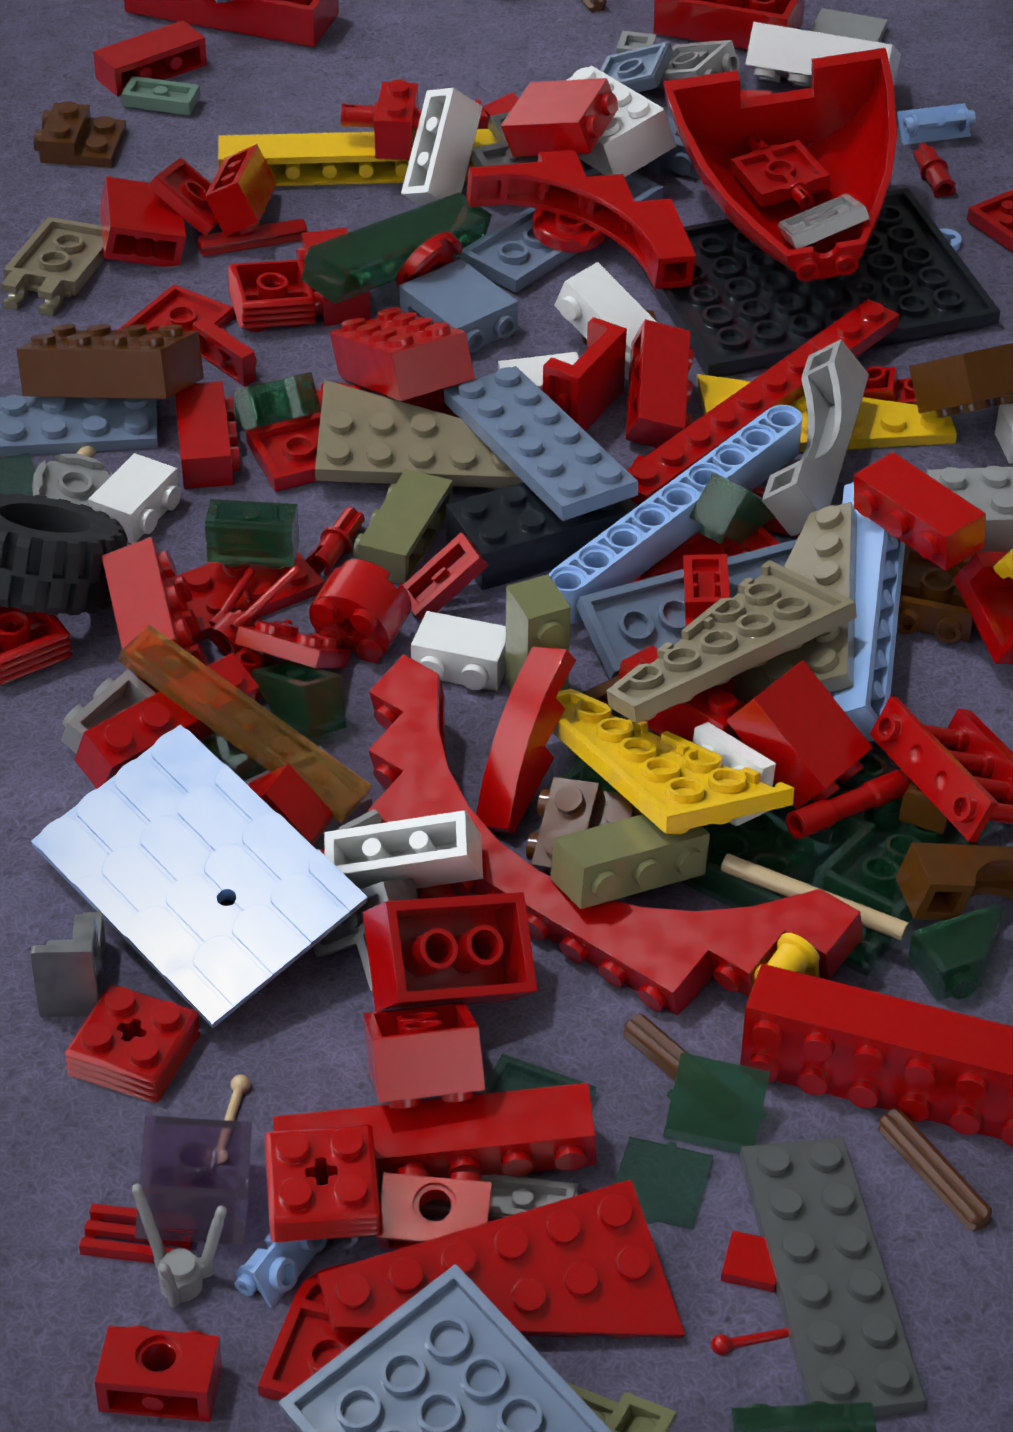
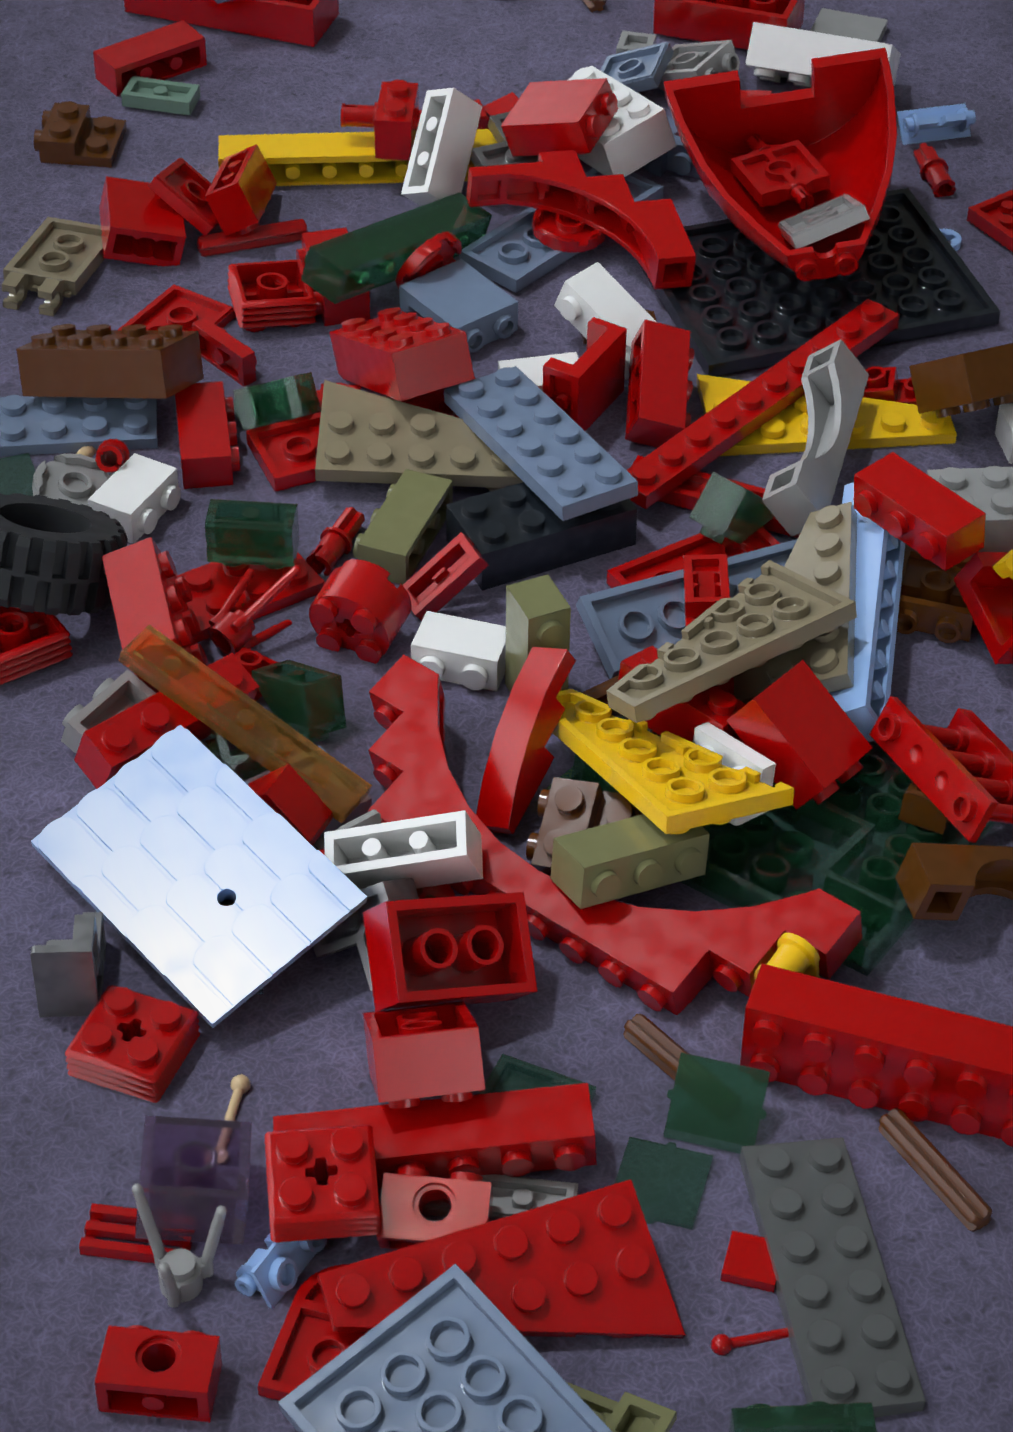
red plate [234,620,352,668] -> none
light blue beam [549,405,802,624] -> none
tan bar [721,854,909,941] -> none
red piece [786,770,910,839] -> none
clear green slope [908,903,1003,1002] -> none
none -> red axle [95,439,130,472]

